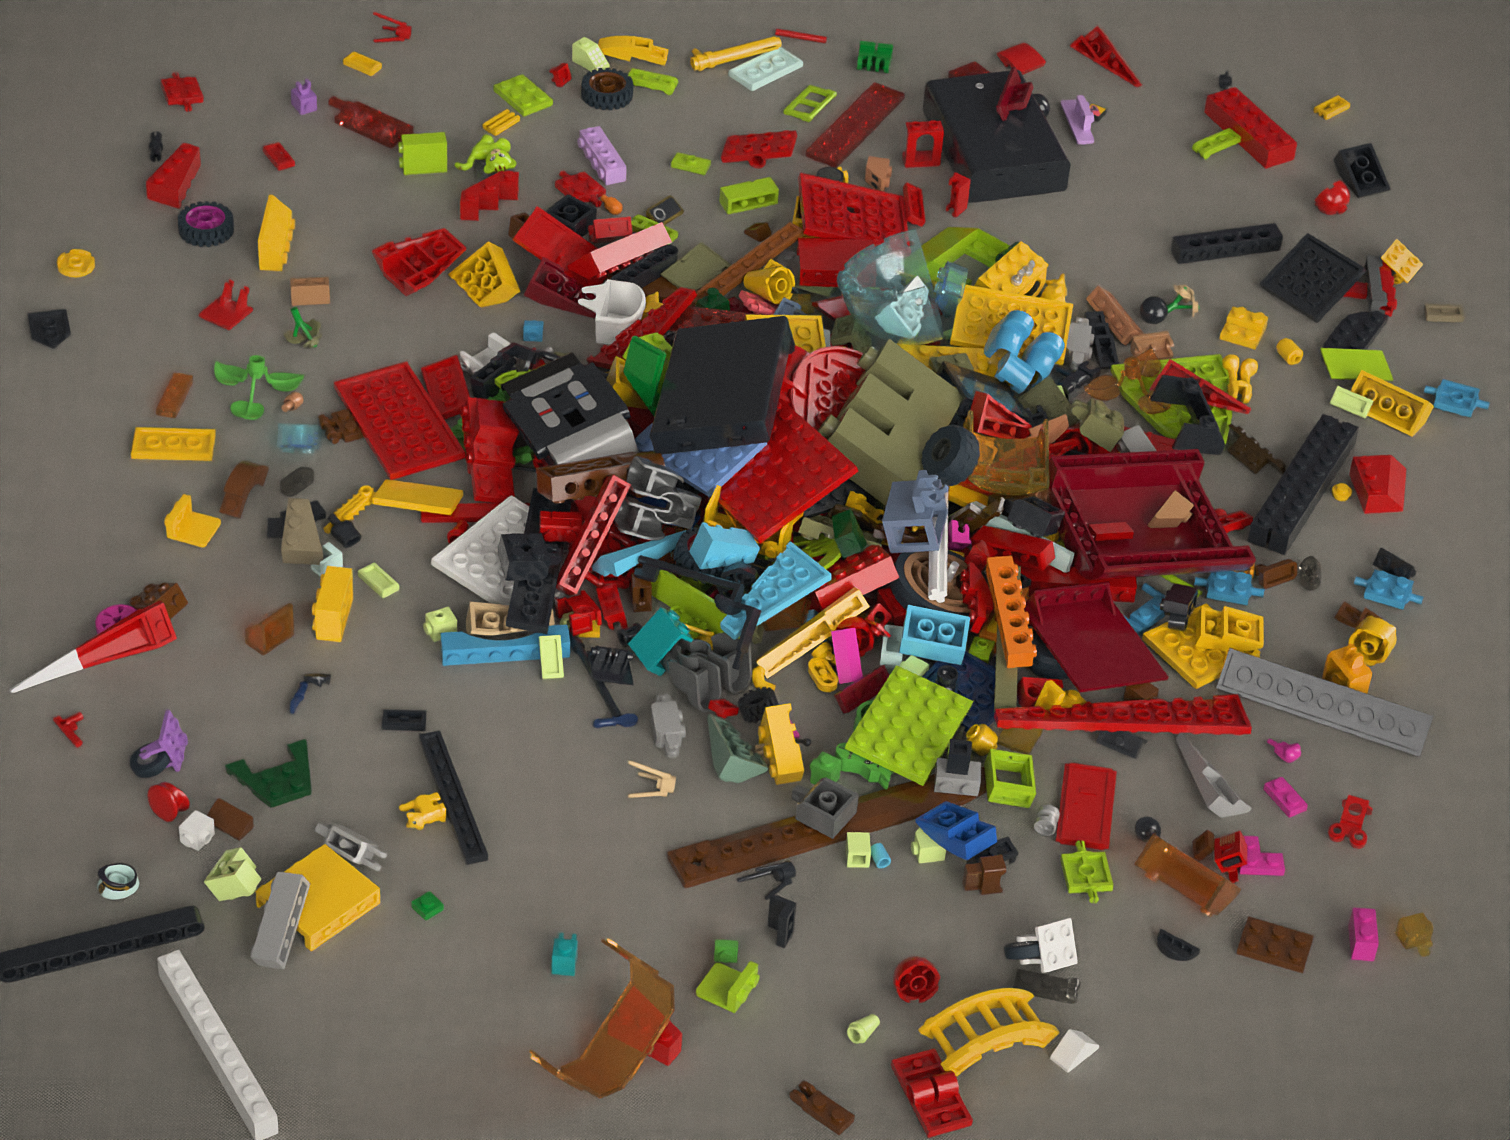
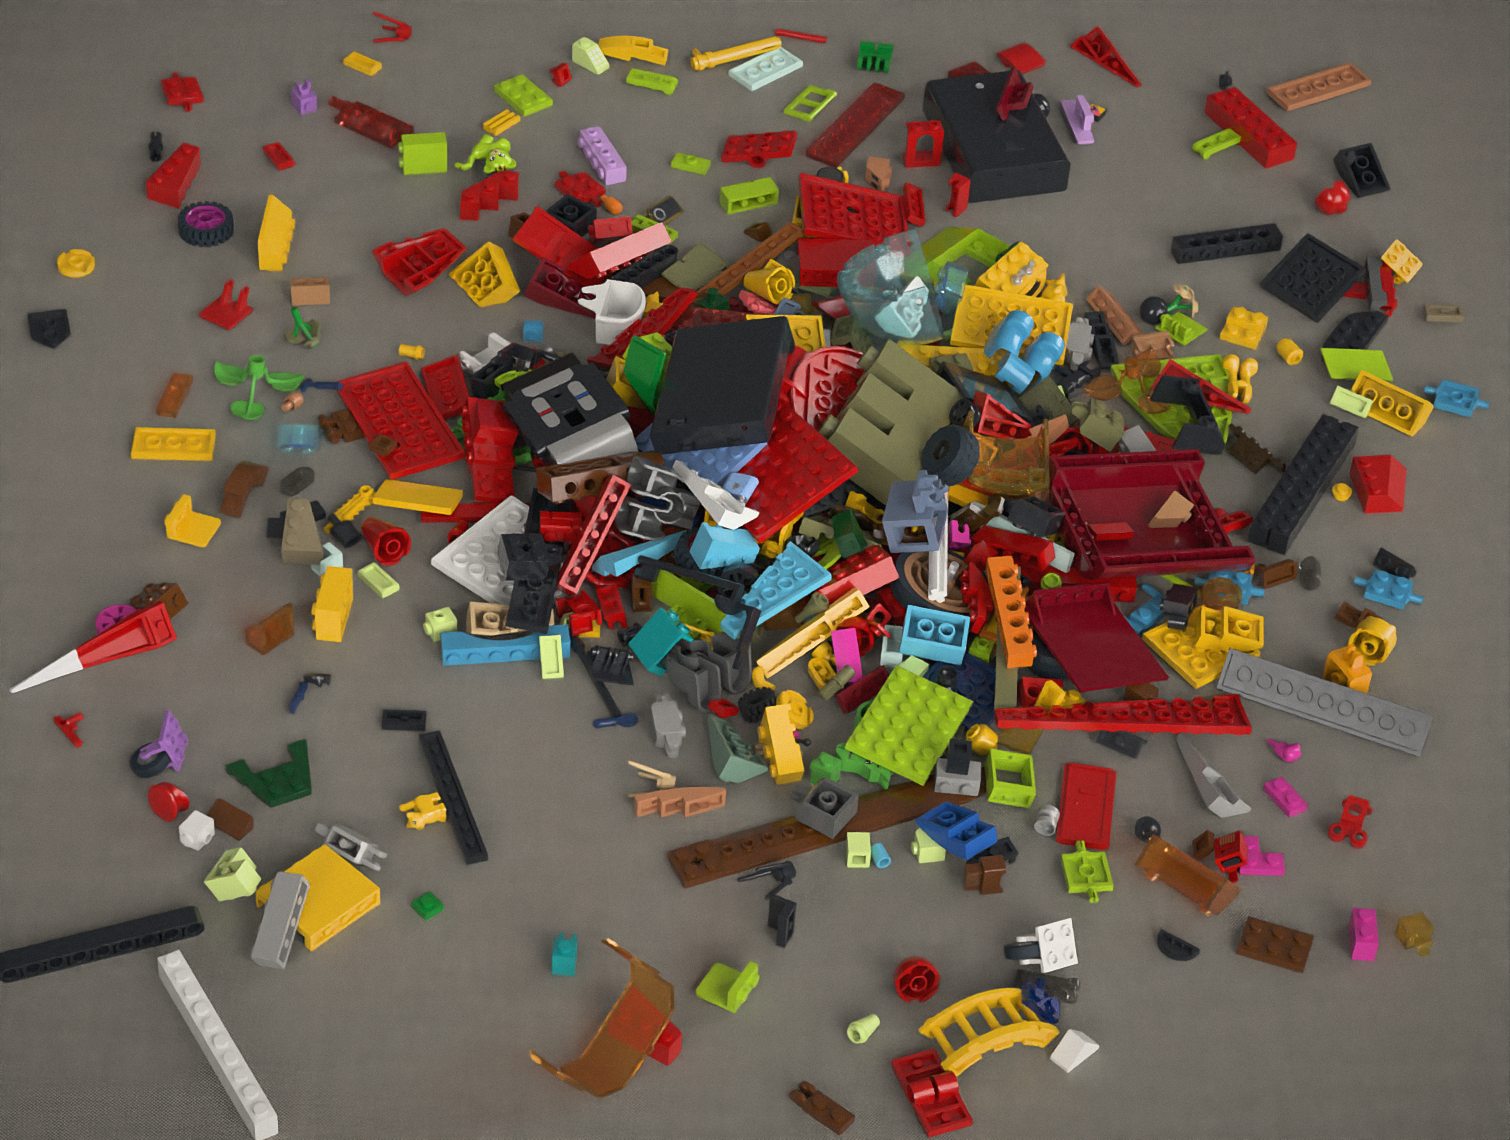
light aqua piece [97,863,139,899] -> none
black wheel [581,68,633,111] -> none
bright green plate [714,940,738,963] -> none
yellow tile [1313,95,1350,120] -> none
none -> dark blue piece [301,378,343,393]
none -> red cone [361,517,411,566]
none -> reddish brown tile [369,434,397,457]
none -> yellow pin [399,344,425,360]
none -> nougat slope [634,787,726,817]
none -> white wedge [673,460,759,530]
none -> light blue piece [722,472,759,503]
none -> yellow tile [776,690,814,729]
none -> black hair [786,535,820,557]
none -> olive cone [795,592,829,623]
none -> olive axle [818,665,856,701]
none -> black wheel [949,398,981,430]
none -> clear blue plate [1021,978,1060,1024]
none -> lime plate [1041,573,1062,589]
none -> lime hinge [1155,311,1208,346]
none -> clear orange tile [1201,577,1242,611]
none -> nougat plate [1267,62,1371,112]

